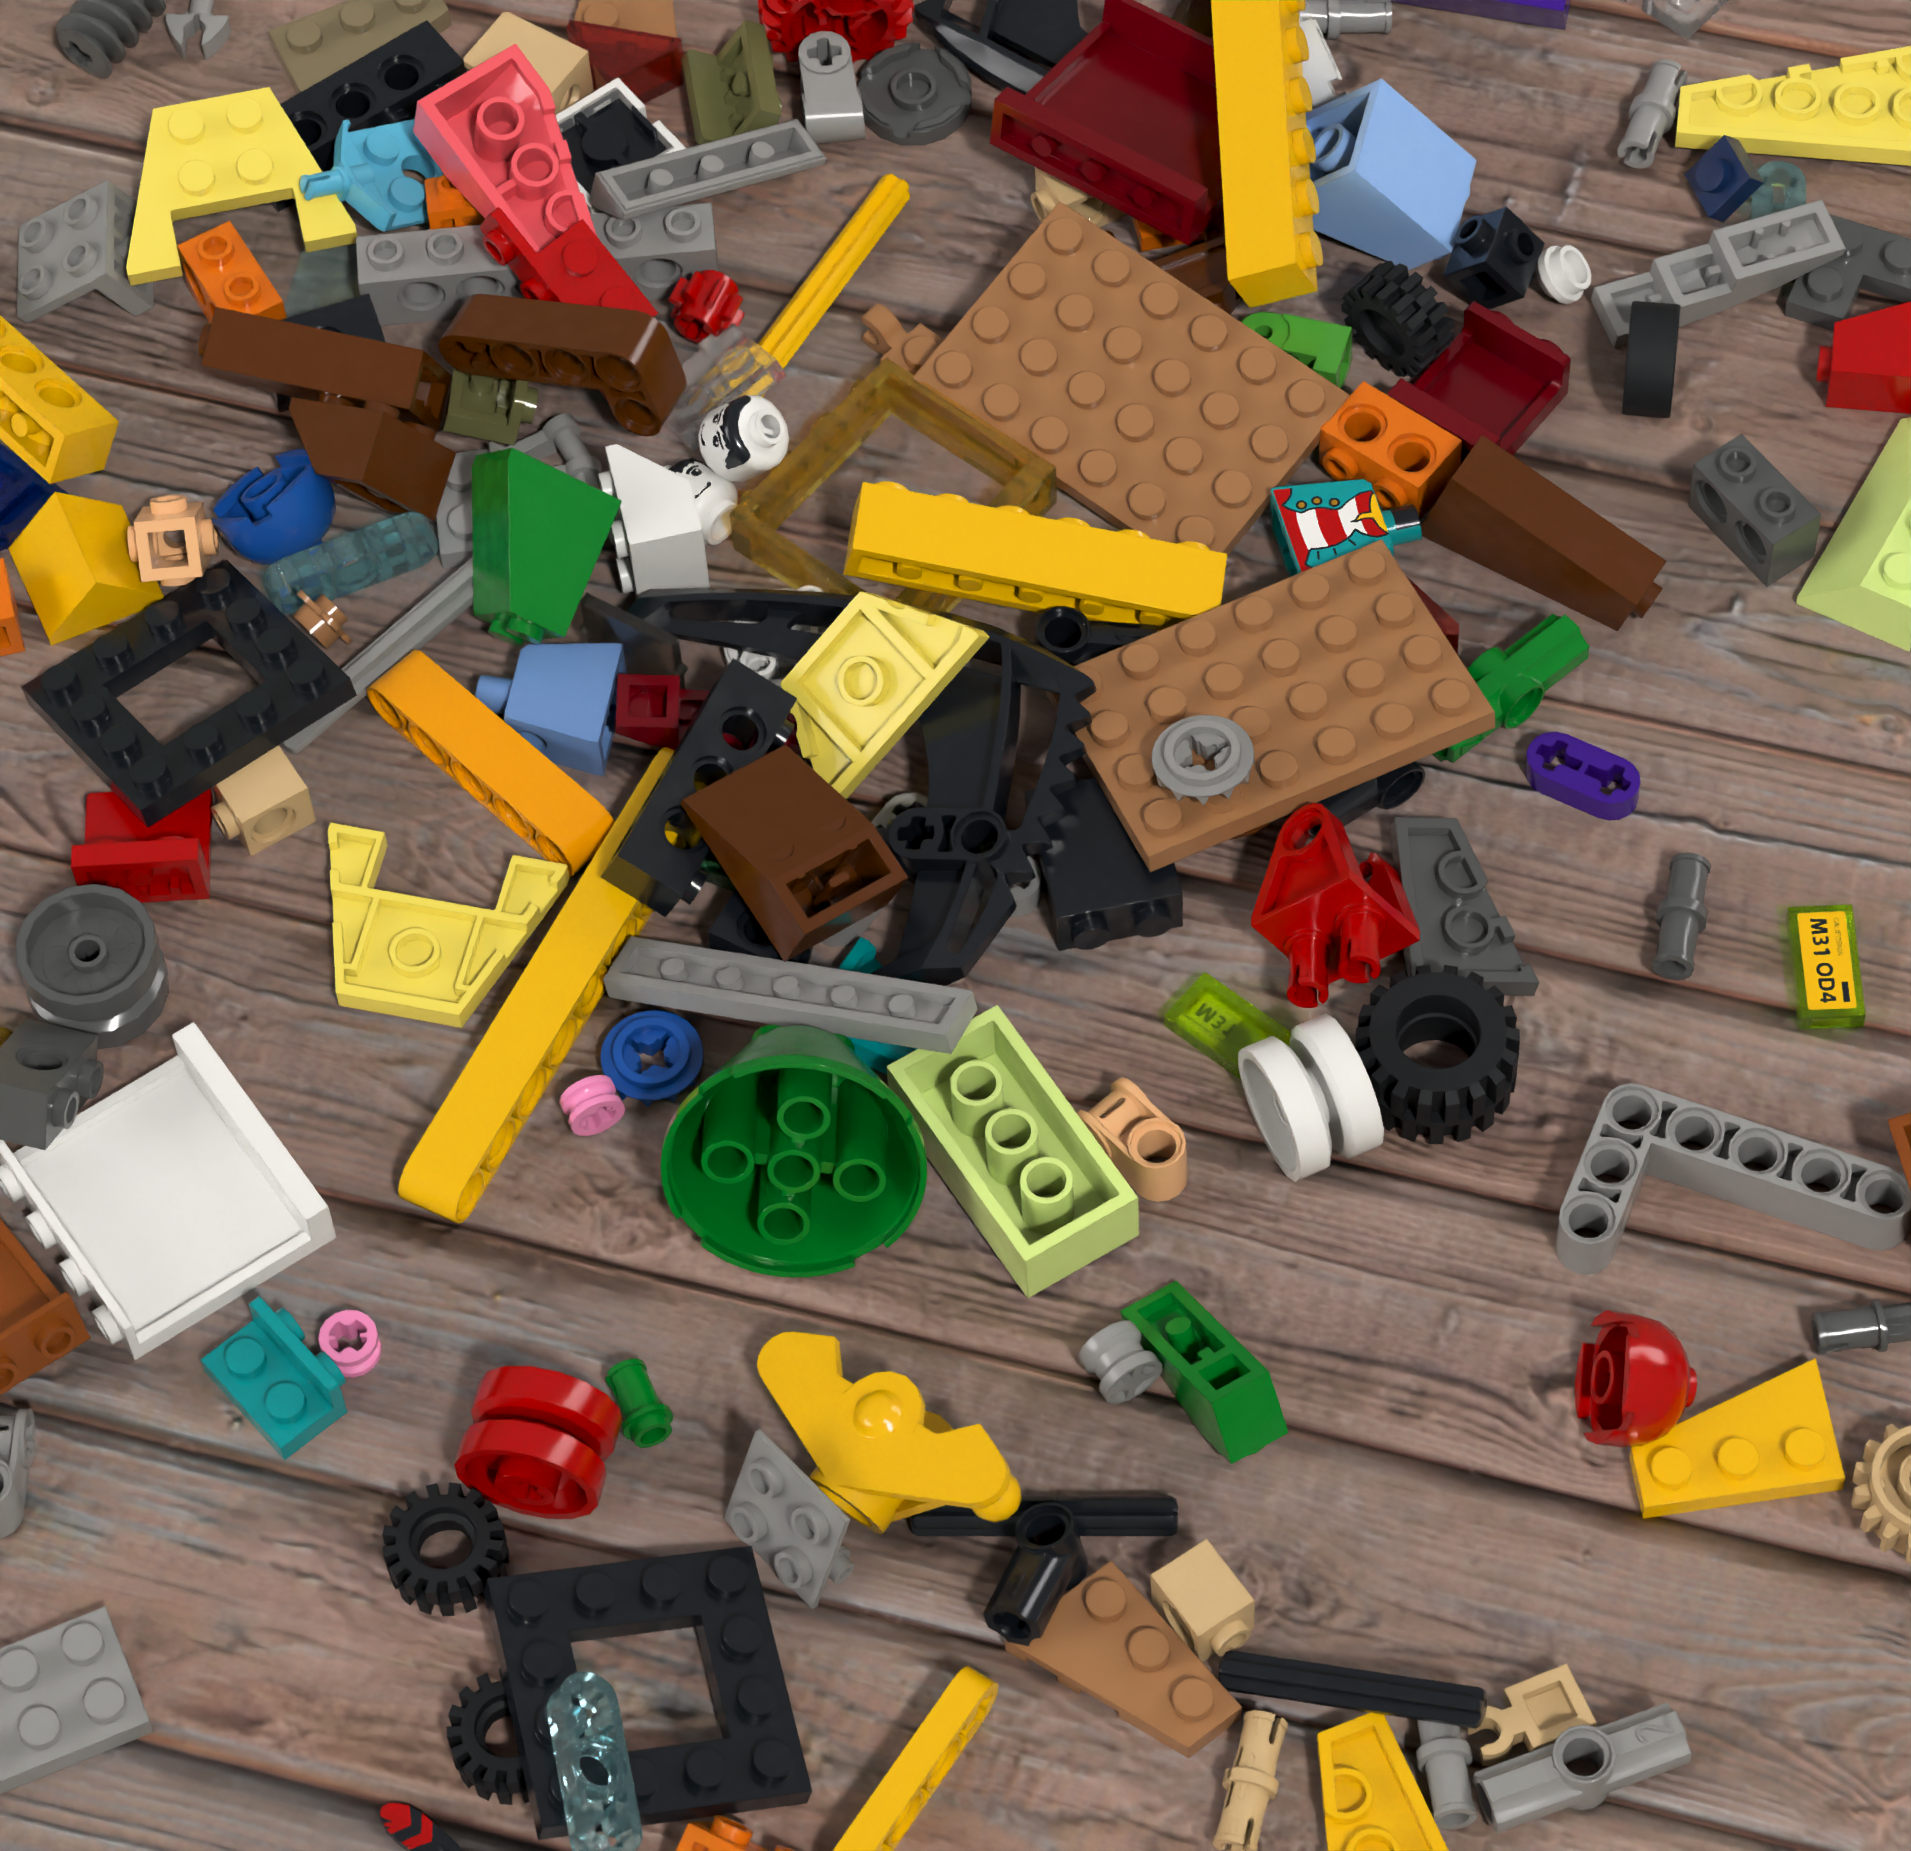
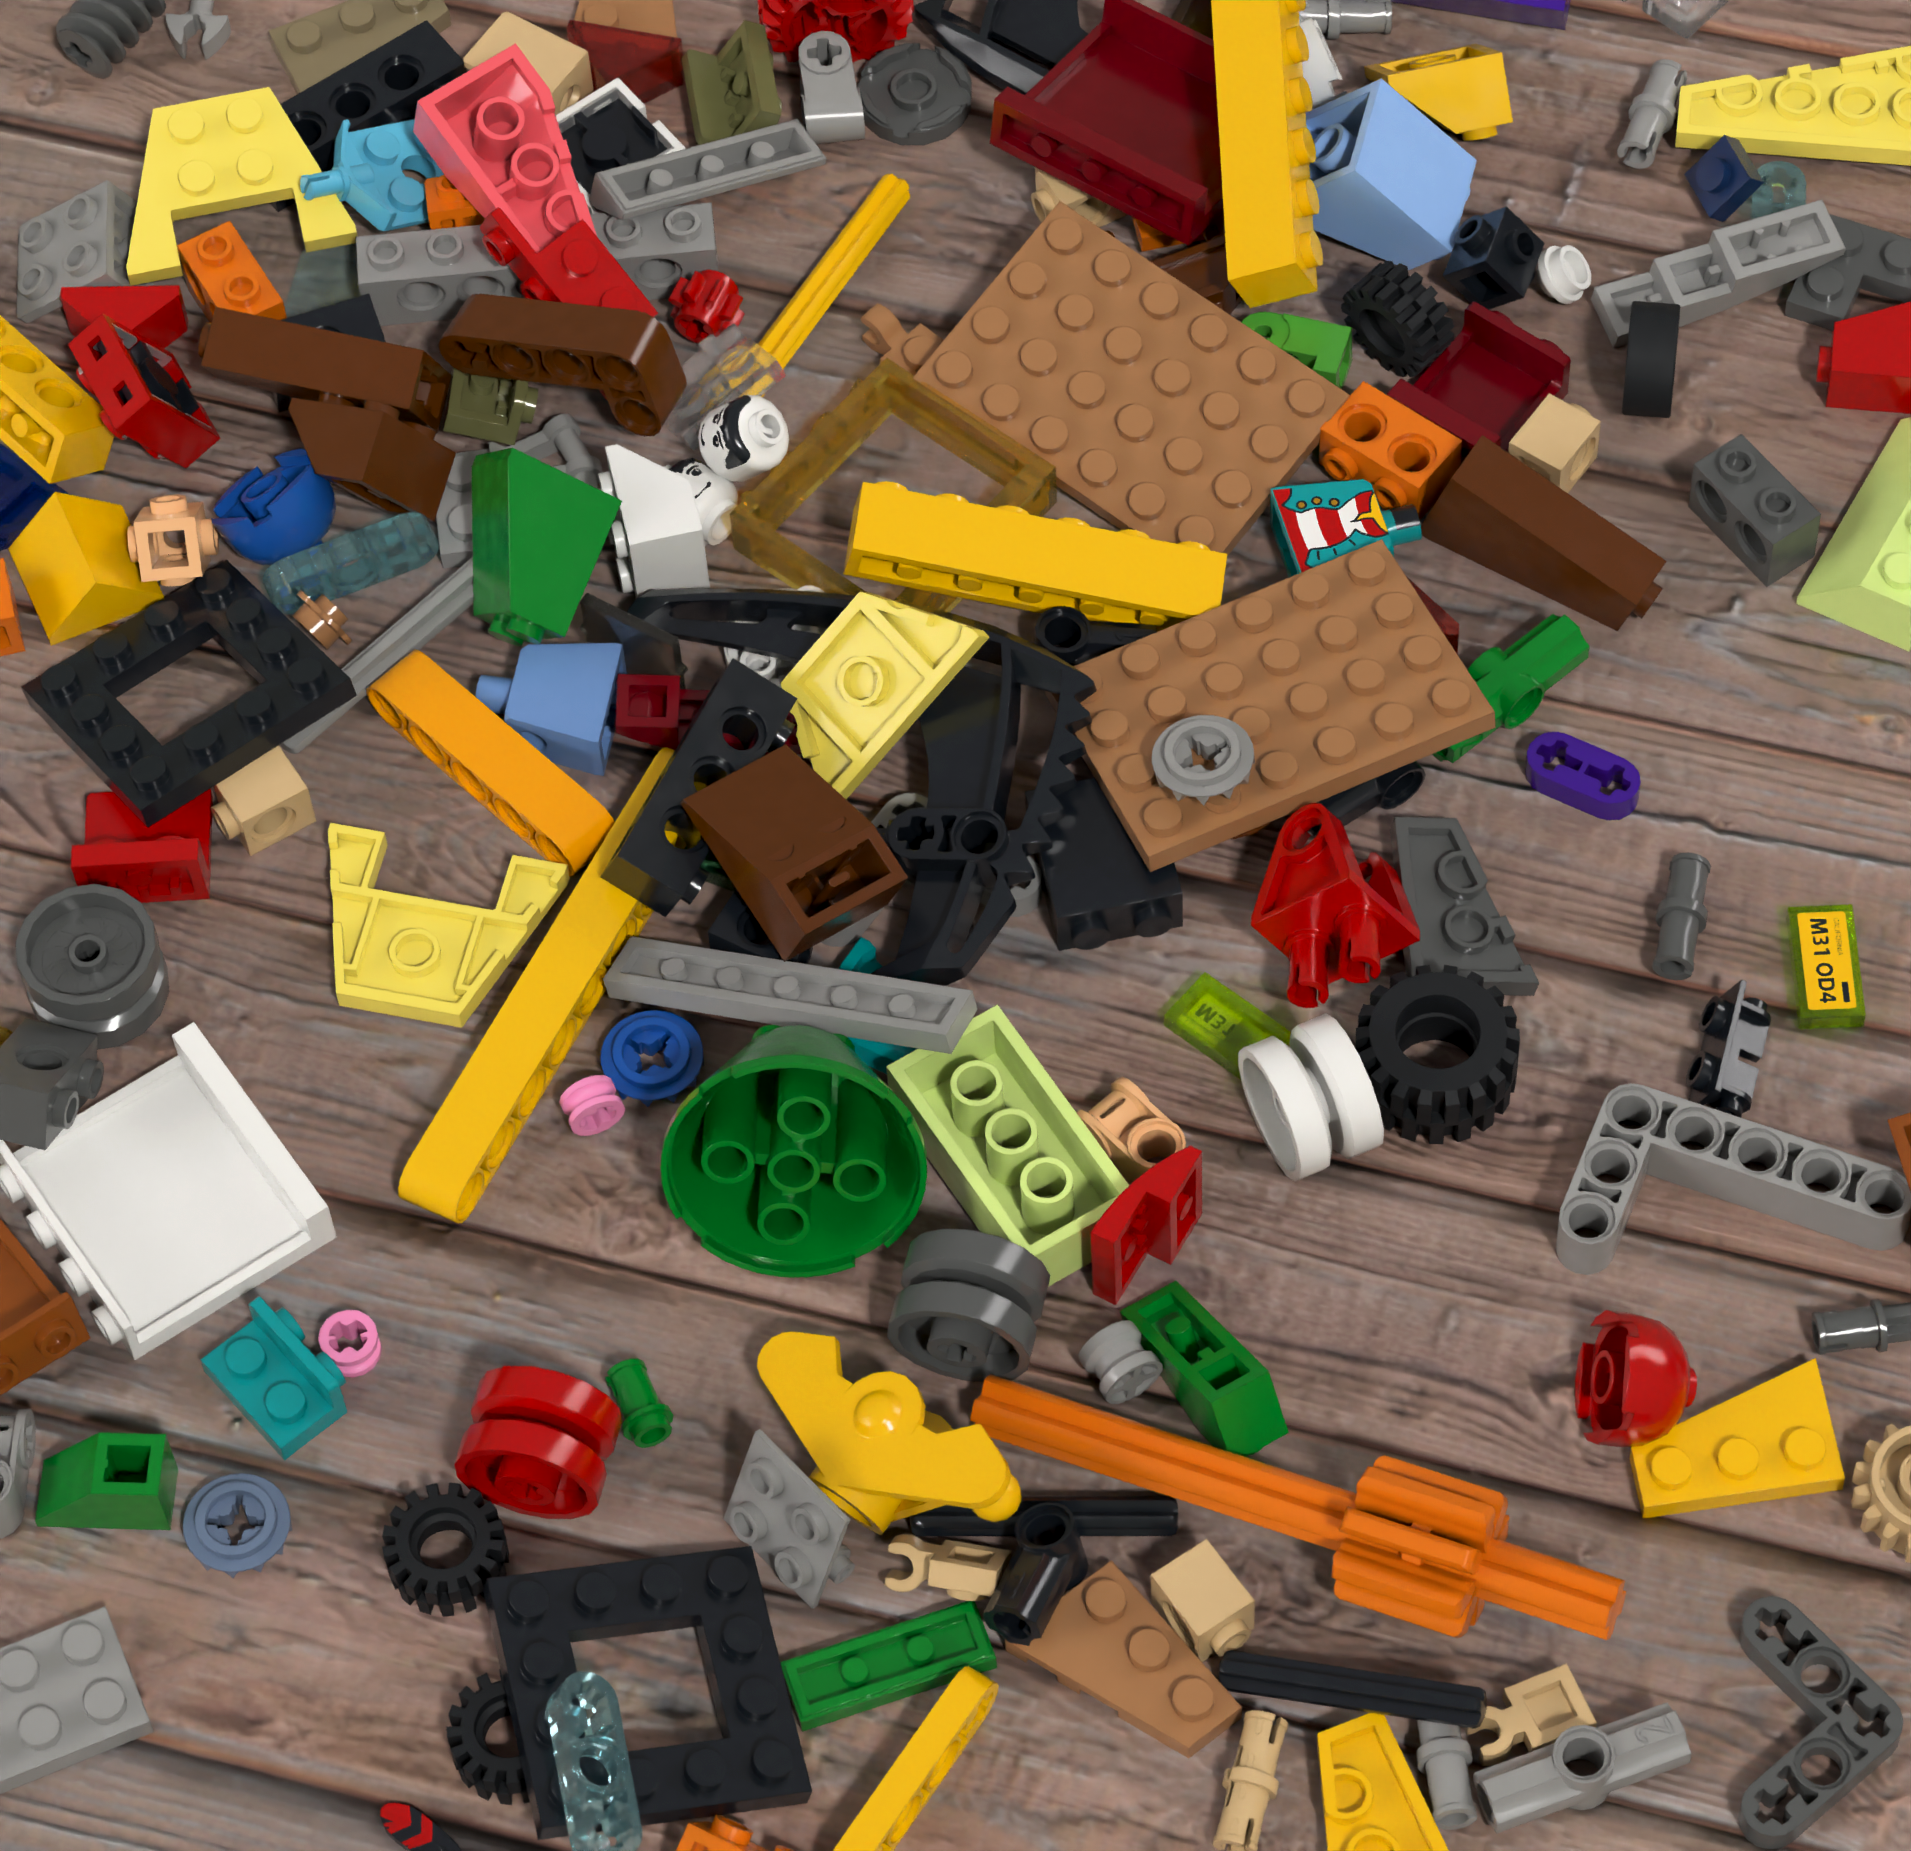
none -> green slope [35,1432,178,1530]
none -> red slope [60,285,189,349]
none -> red piece [68,313,221,468]
none -> sand blue gear [183,1473,292,1578]
none -> green tile [780,1601,997,1732]
none -> tan plate [884,1534,1011,1601]
none -> dark grey wheel [887,1229,1050,1382]
none -> orange axle [970,1374,1626,1640]
none -> red slope [1090,1145,1202,1305]
none -> yellow slope [1364,43,1513,141]
none -> tan brick [1508,393,1601,493]
none -> black hinge [1686,979,1771,1118]
none -> dark grey beam [1738,1596,1904,1850]

